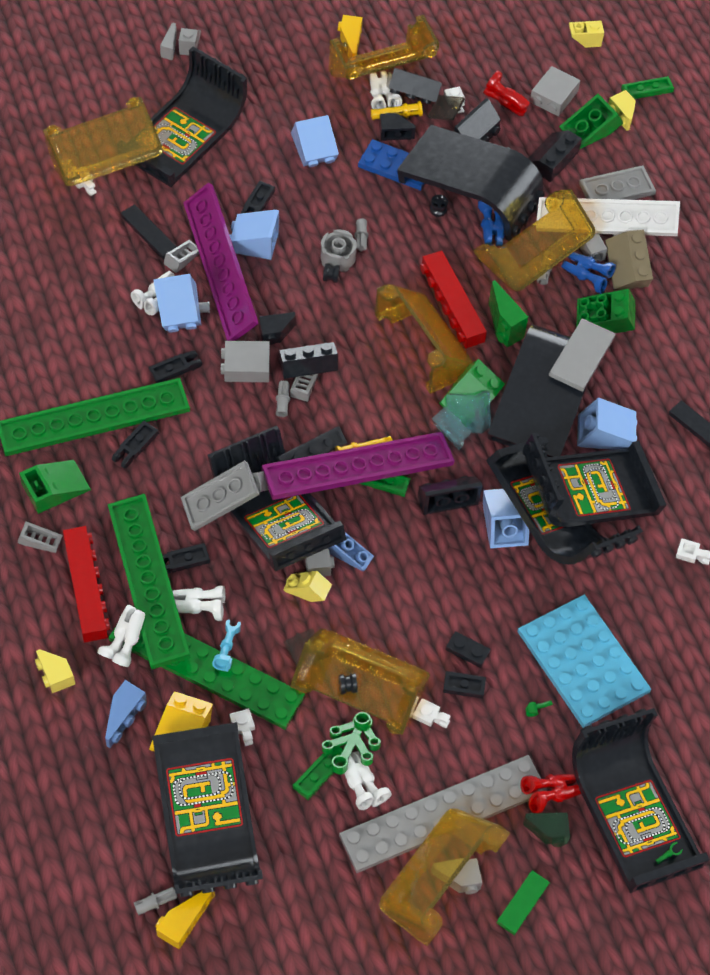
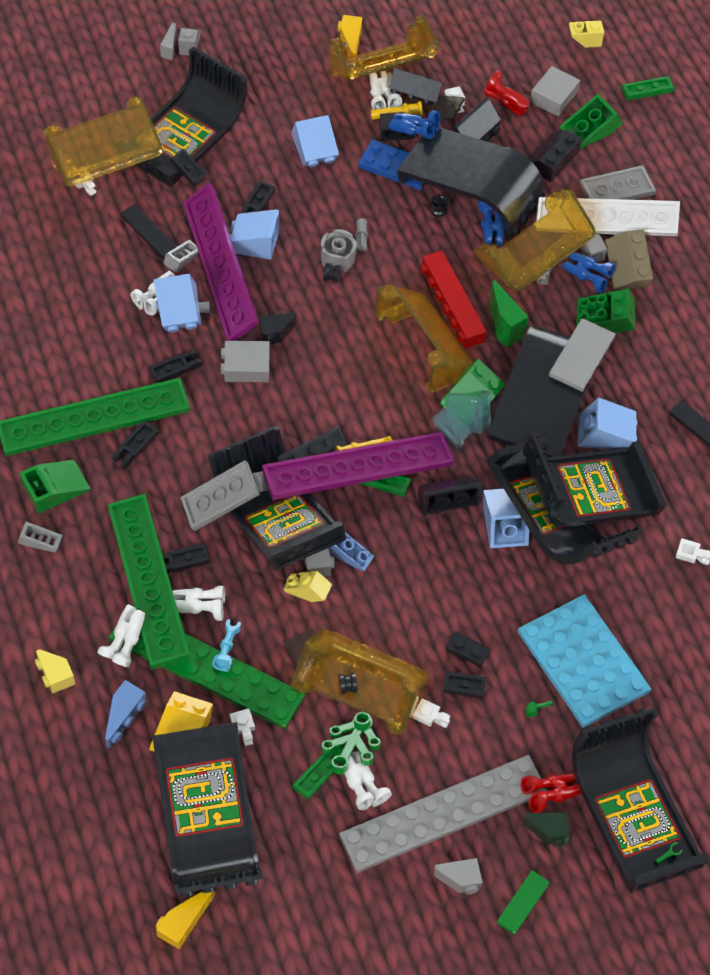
red brick [63,526,111,643] -> none
light grey axle [133,887,177,916] -> none
light grey axle [276,380,290,417] -> none
black slope [277,342,338,379] -> none
light grey slope [290,374,318,402] -> none
clear yellow windscreen [379,808,510,946] -> none
light yellow slope [608,90,636,131] -> none
none -> black plate [170,148,207,187]
none -> blue piece [389,110,440,139]

